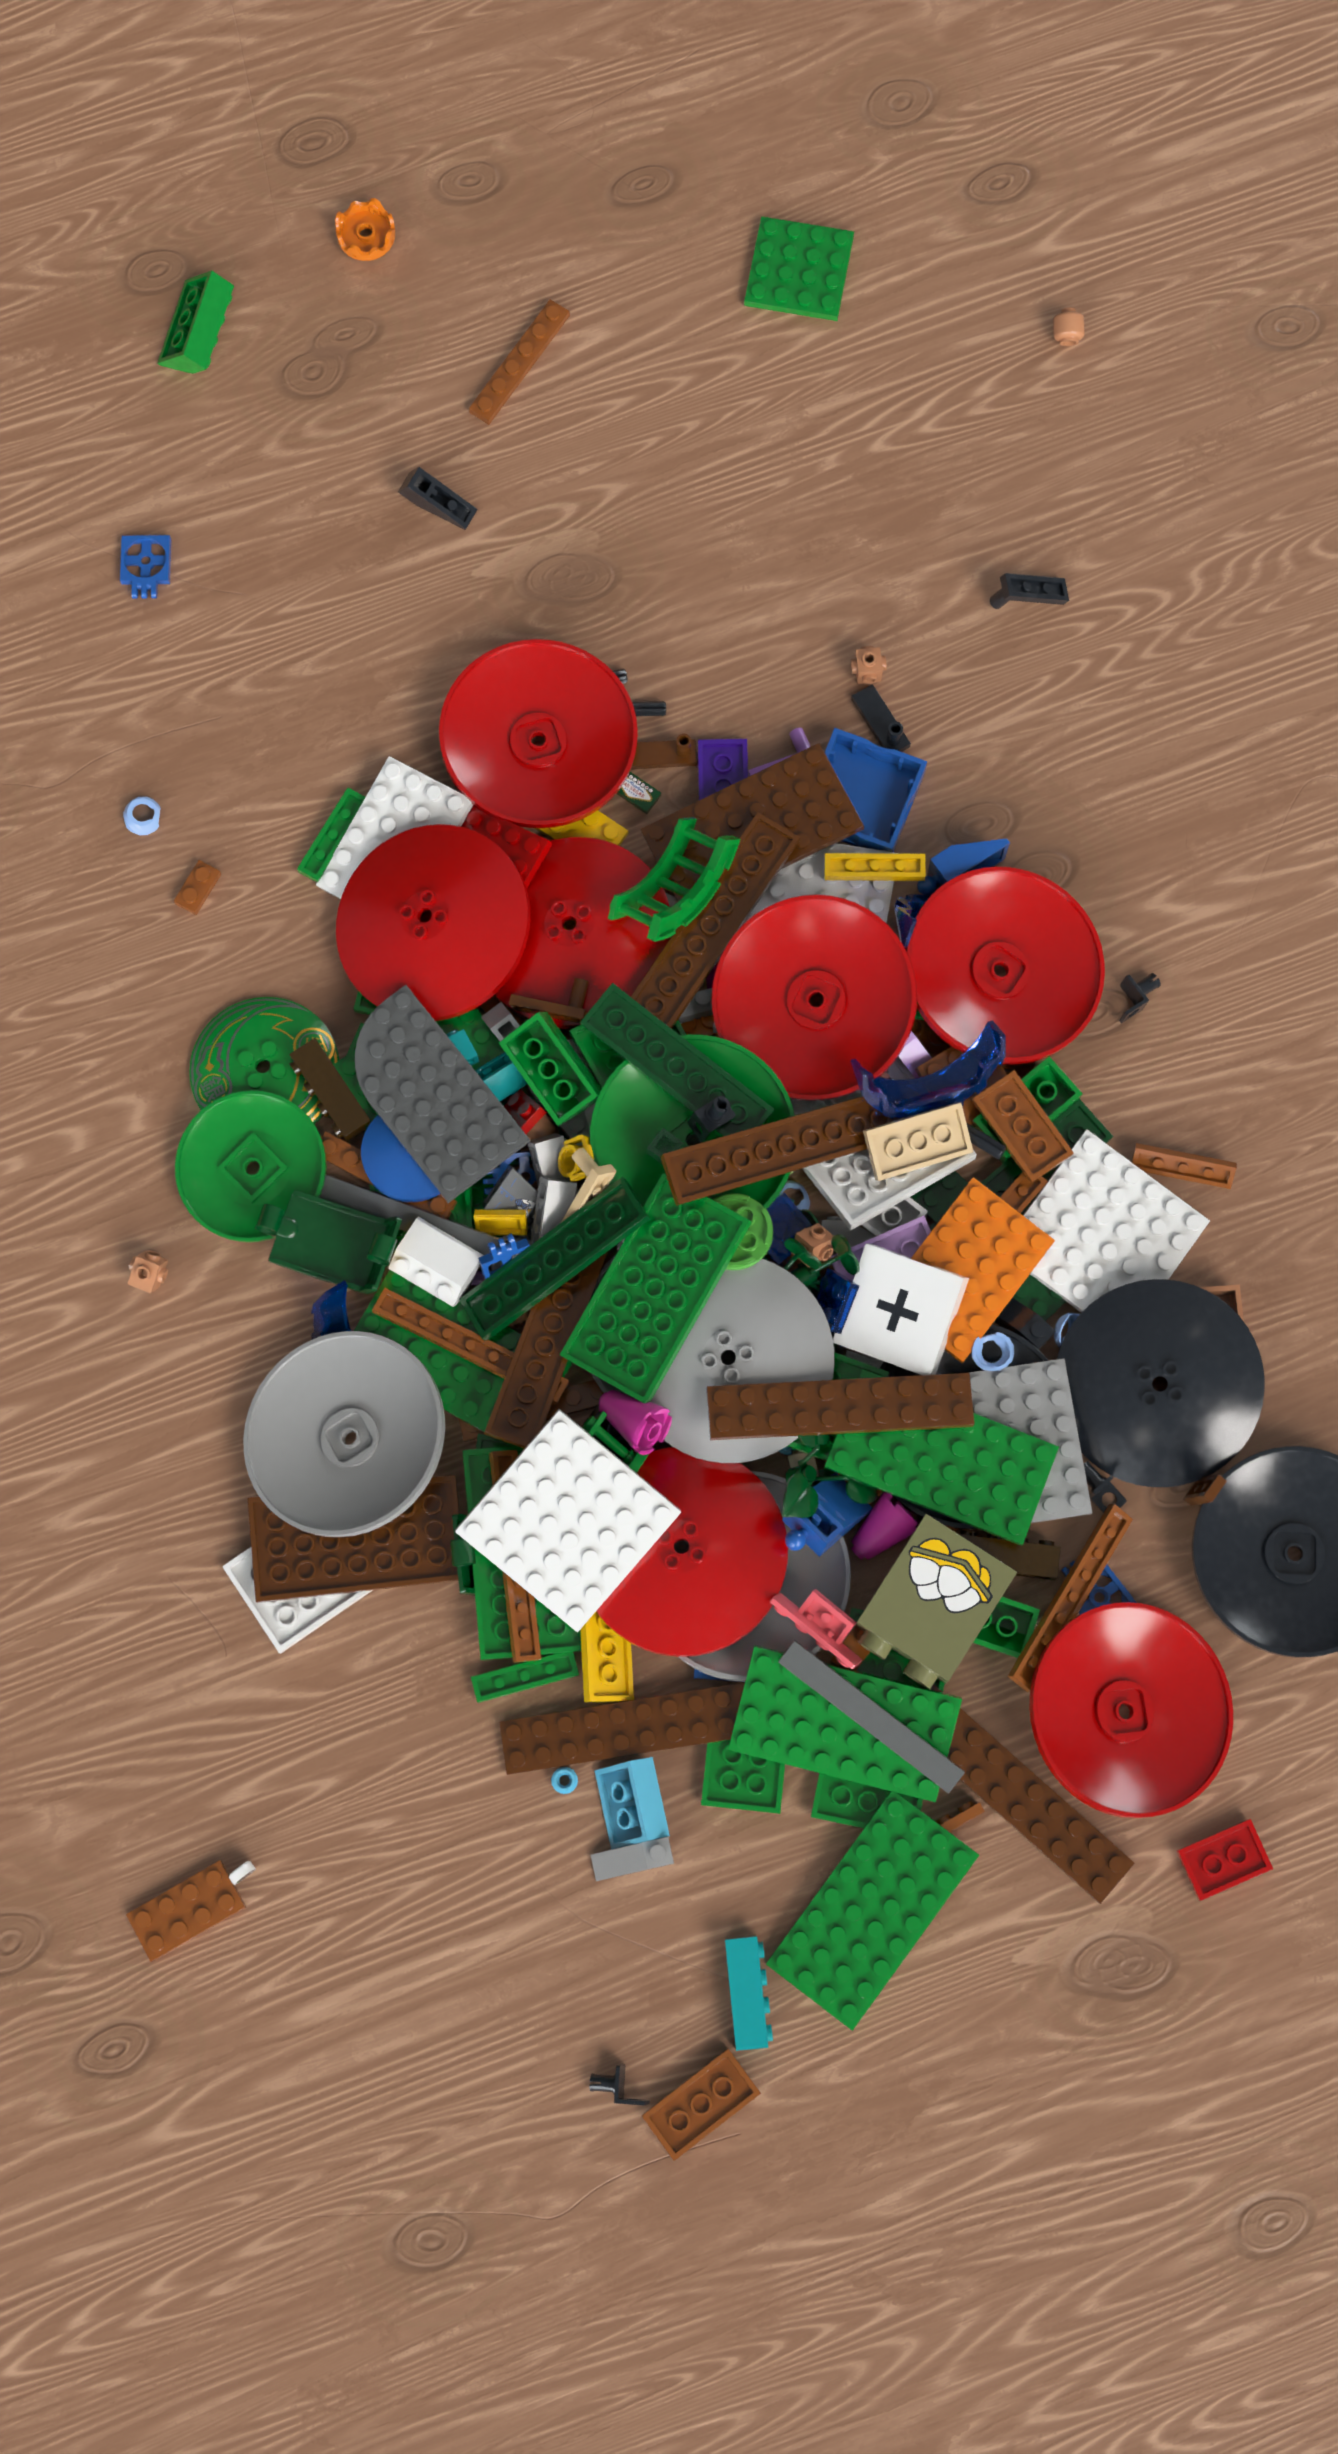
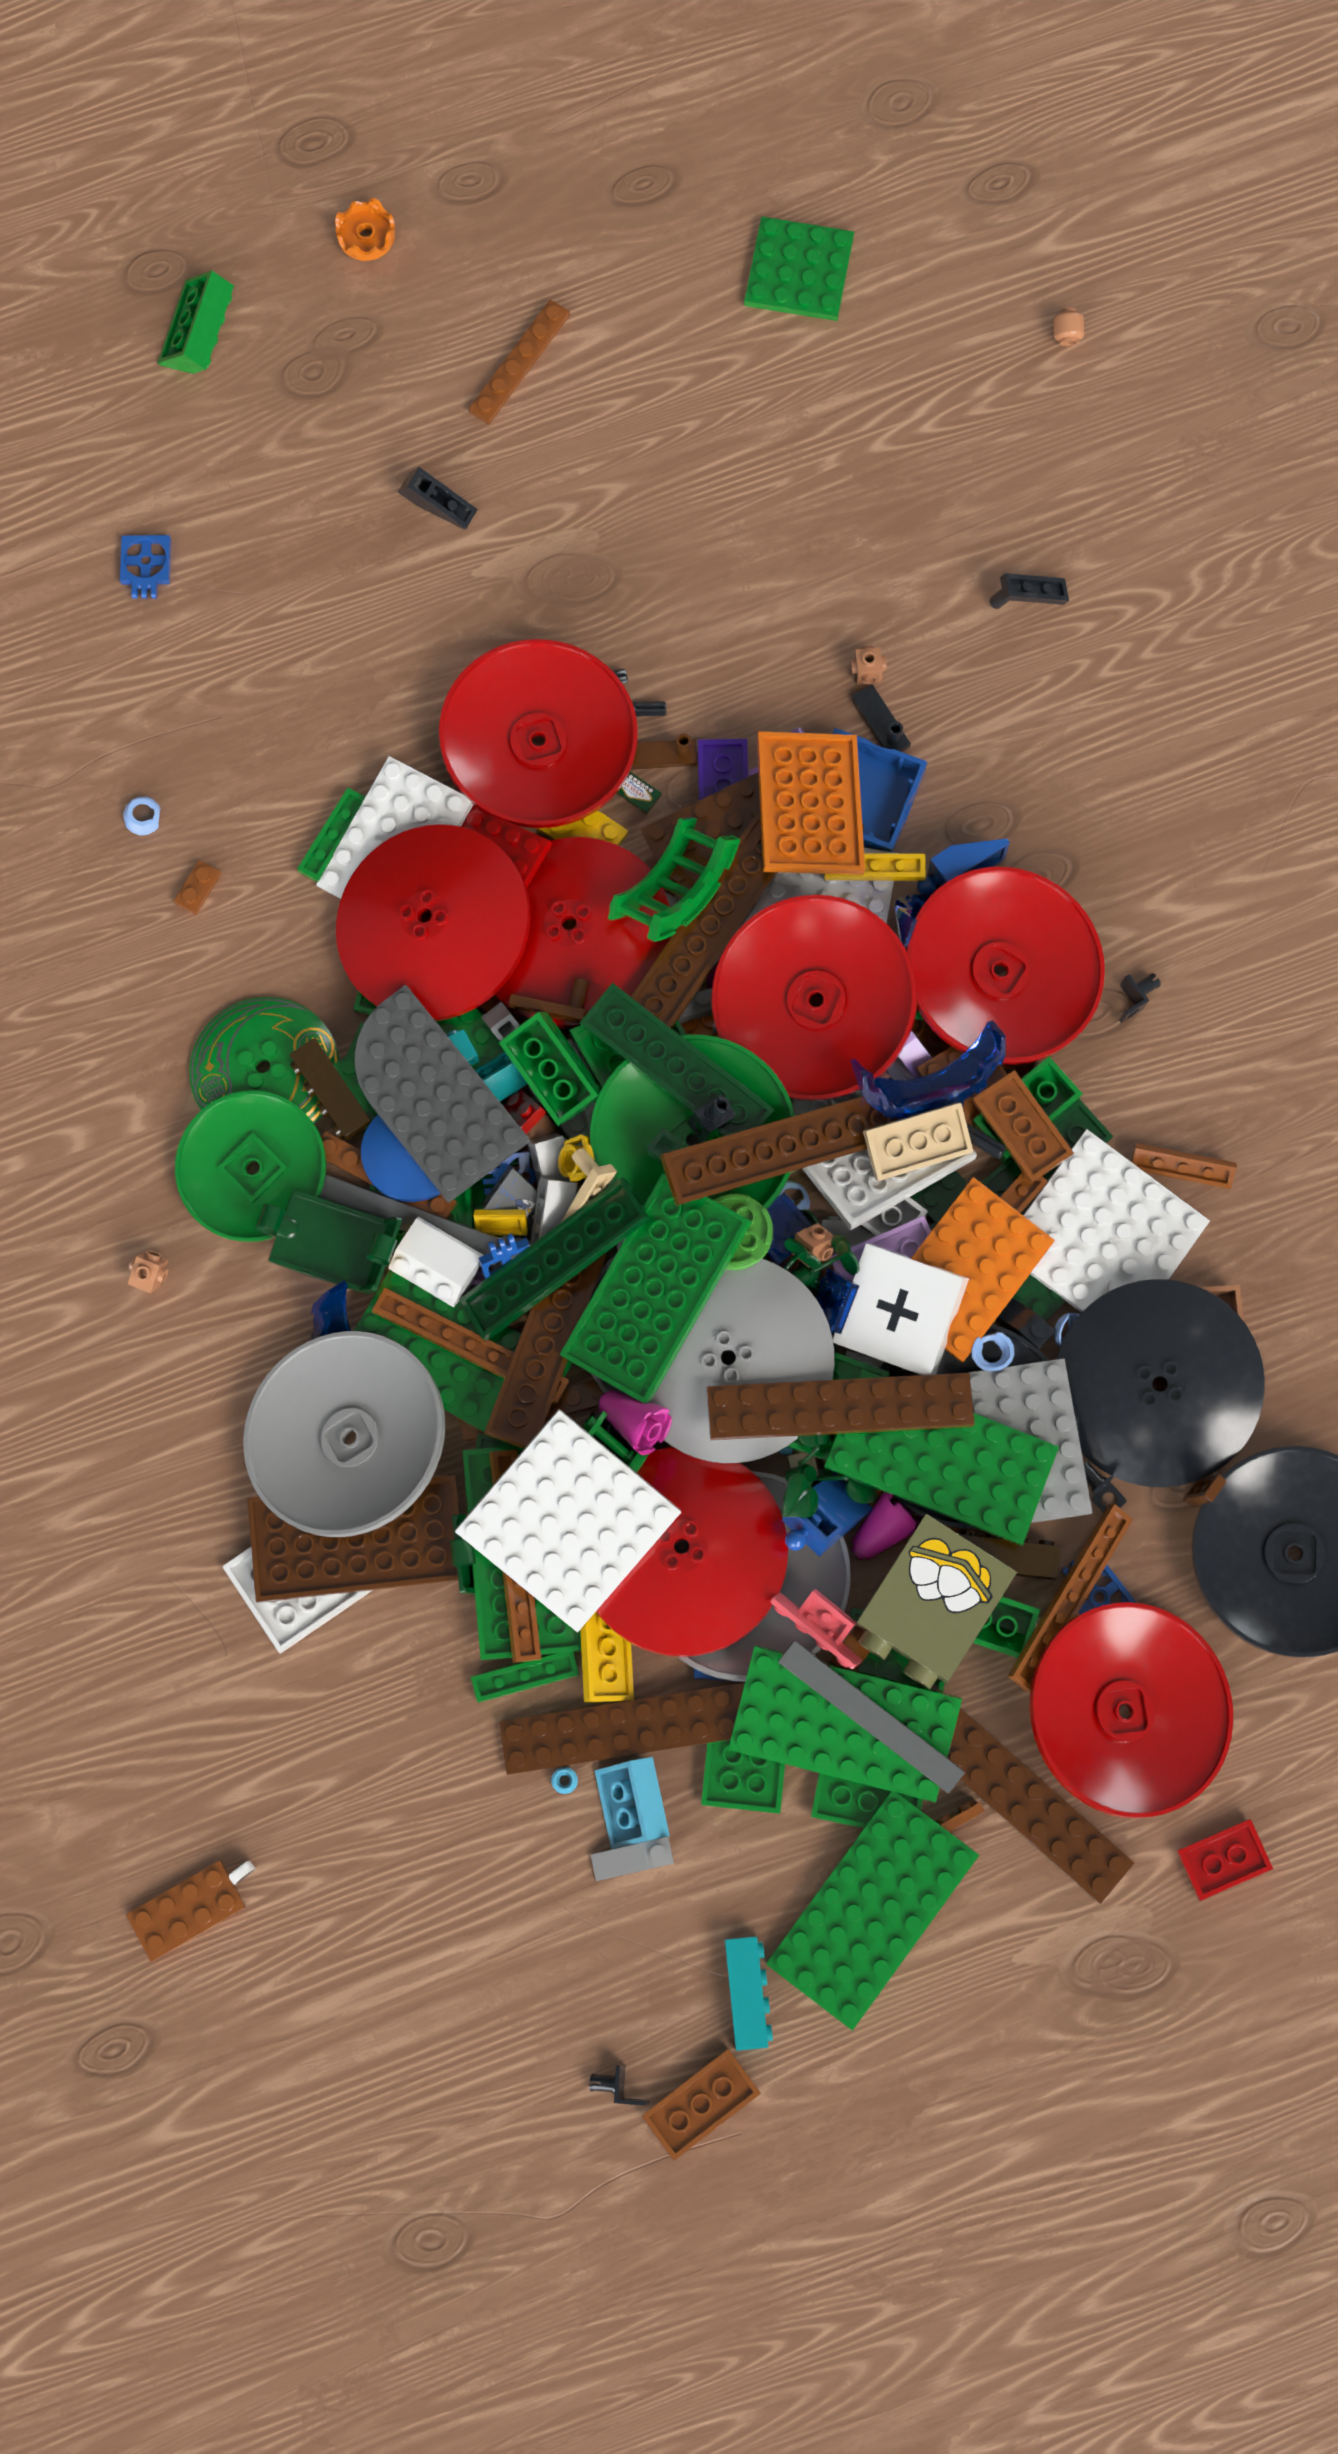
none -> orange plate [757,731,865,875]

